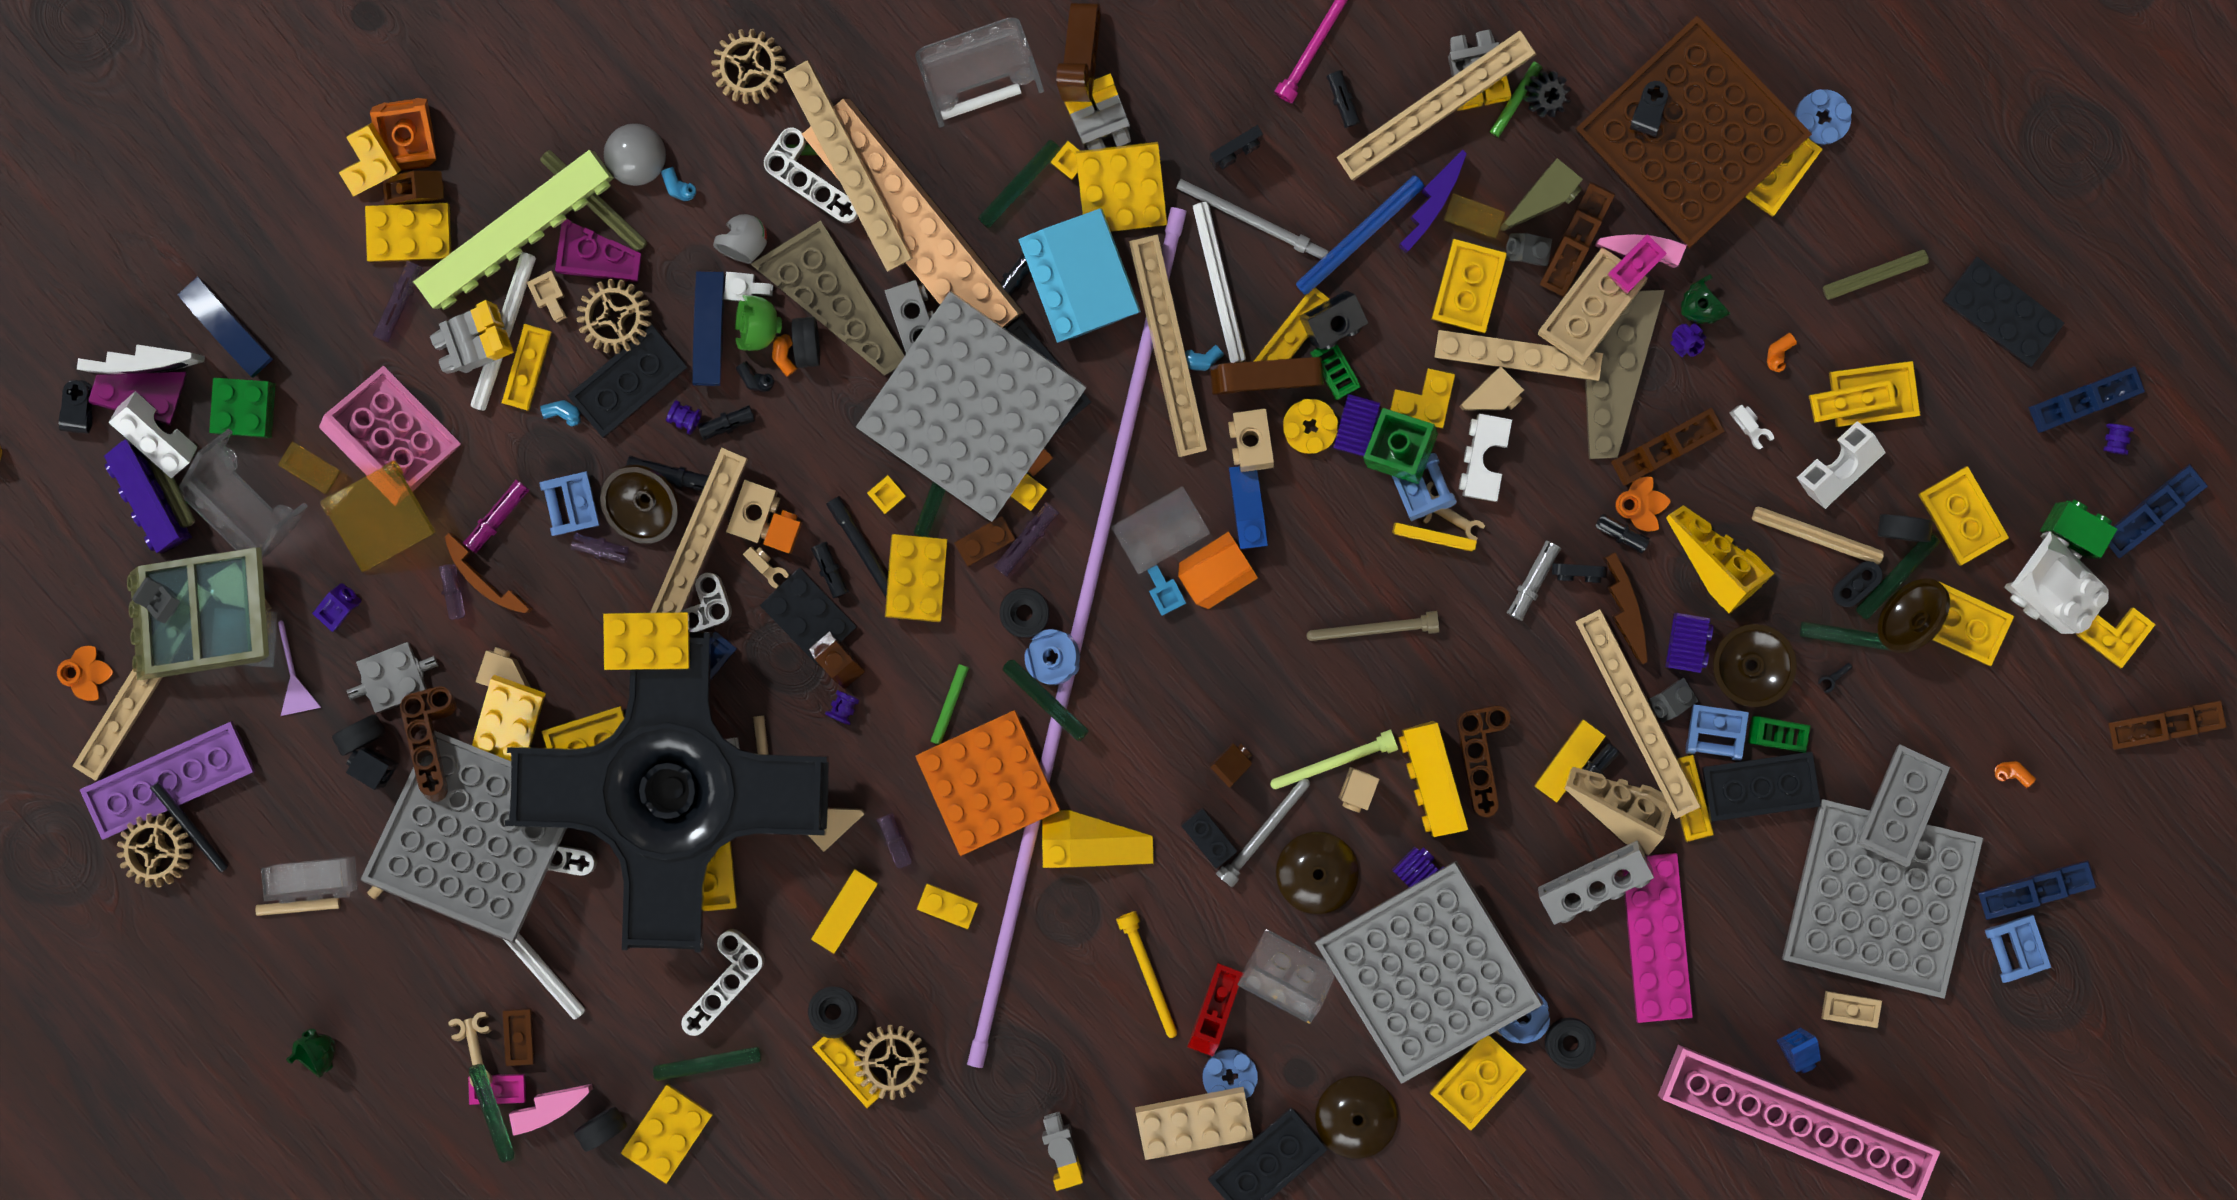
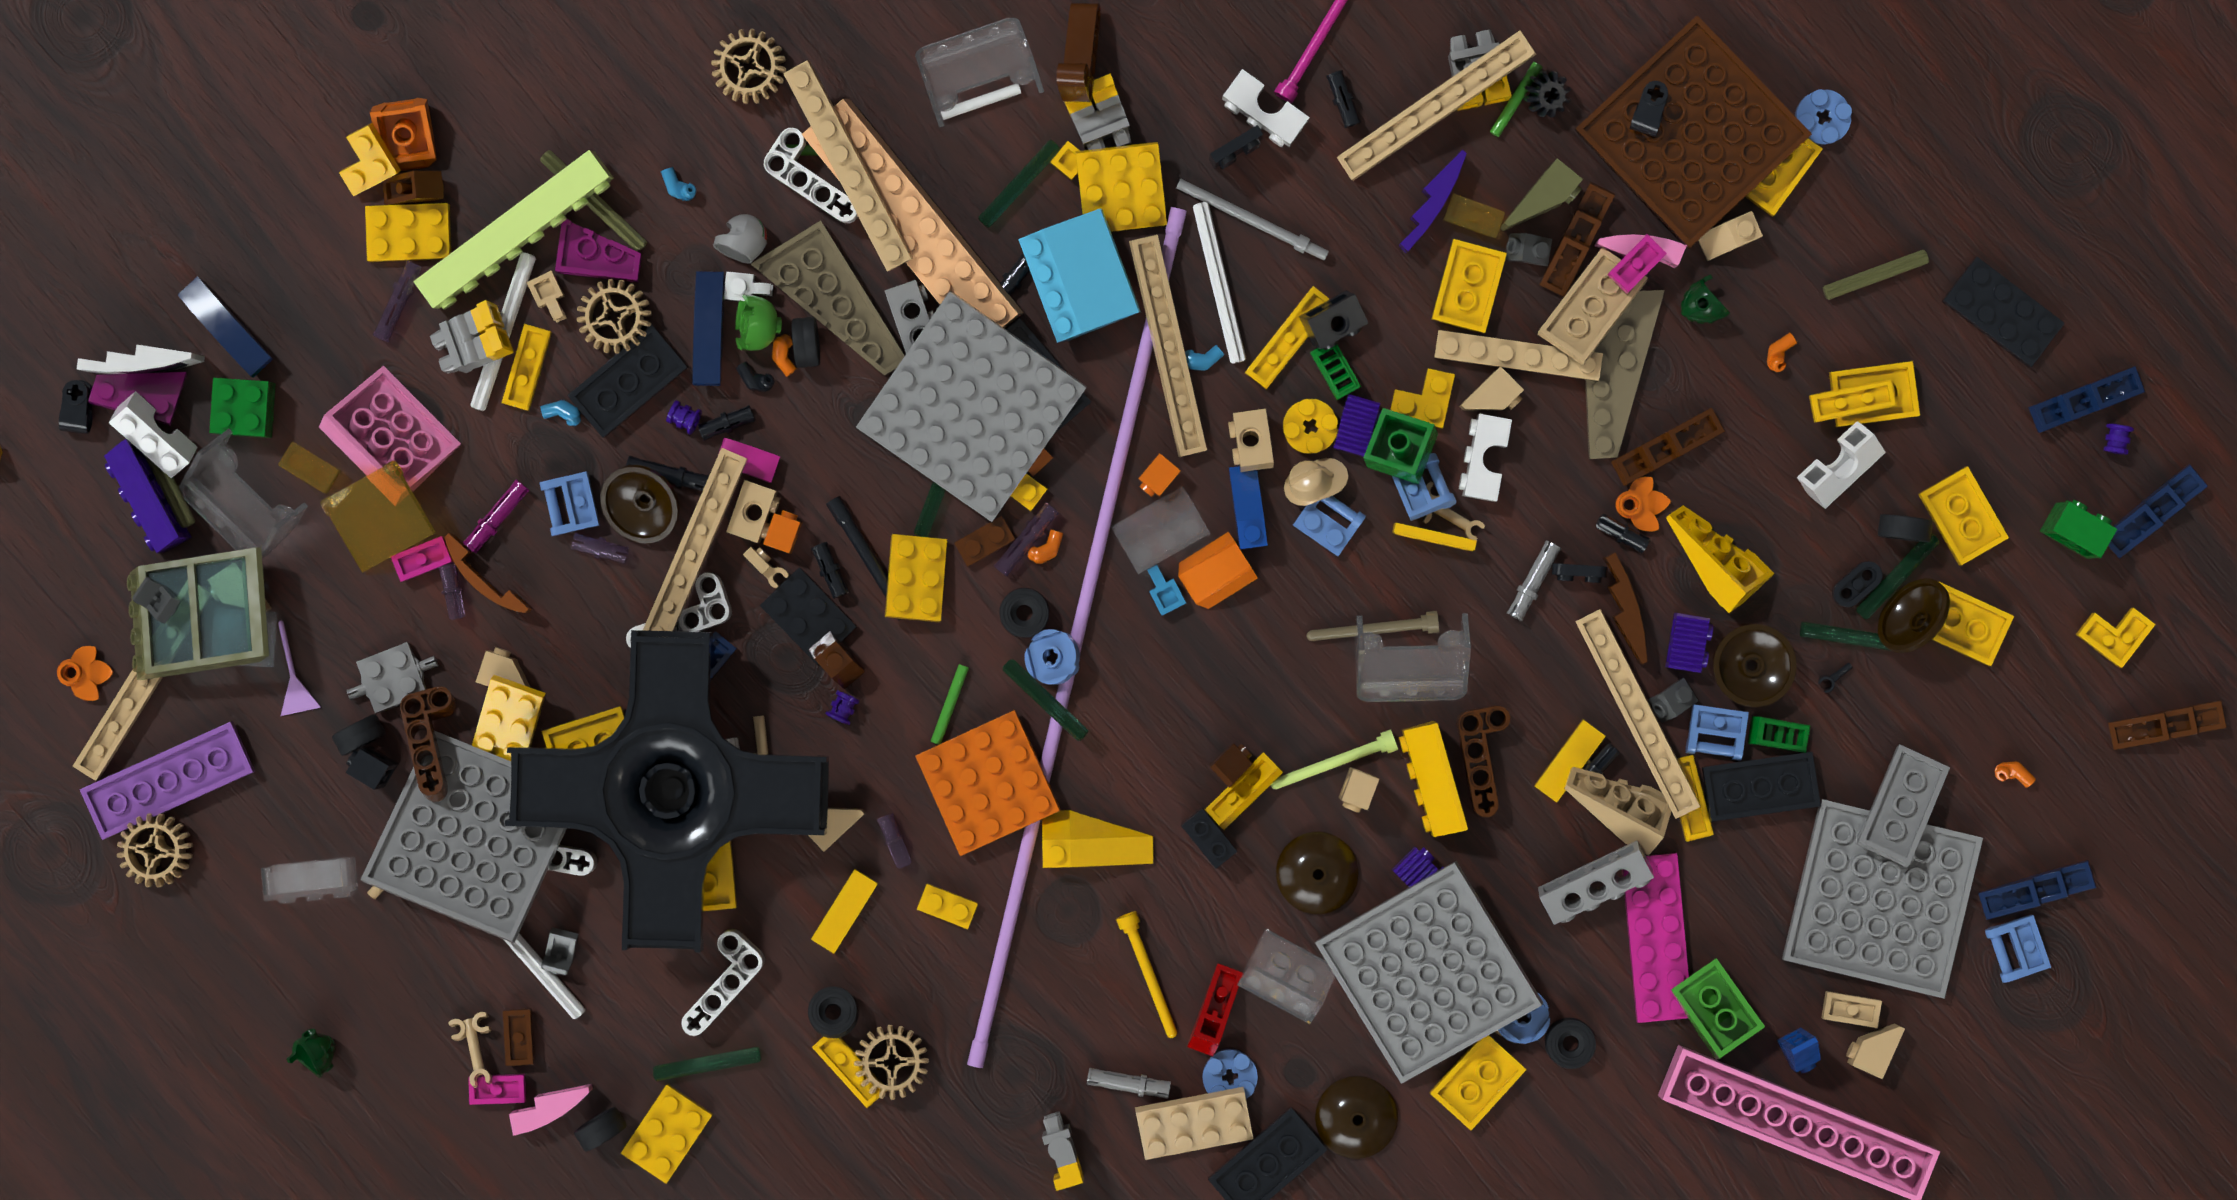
black bar [150,781,228,873] -> none
tan bar [256,897,340,916] -> none
dark purple bracket [312,583,362,632] -> none
clear green axle [469,1064,515,1163] -> none
yellow plate [603,612,690,670] -> none
light grey piece [604,124,666,186] -> none
yellow plate [867,475,906,514] -> none
reddish brown beam [1210,357,1324,395] -> none
light grey piece [1216,778,1310,888] -> none
blue axle [1296,175,1424,295] -> none
dark purple gear [1670,323,1706,357] -> none
white plate [1729,405,1774,450] -> none
tan axle [1752,507,1884,565] -> none
white slope [2004,531,2109,634] -> none
none -> dark pink plate [391,536,454,582]
none -> dark grey bracket [541,927,579,975]
none -> dark pink slope [719,438,780,483]
none -> orange arm [1028,530,1063,564]
none -> light grey pin [1087,1068,1171,1099]
none -> orange brick [1138,453,1181,497]
none -> yellow plate [1205,752,1283,830]
none -> white arch [1222,69,1310,147]
none -> tan piece [1284,458,1348,506]
none -> medium blue plate [1293,496,1366,557]
none -> clear windscreen [1355,613,1471,702]
none -> bright green slope [1671,958,1765,1060]
none -> tan slope [1699,211,1763,261]
none -> tan slope [1846,1023,1905,1079]

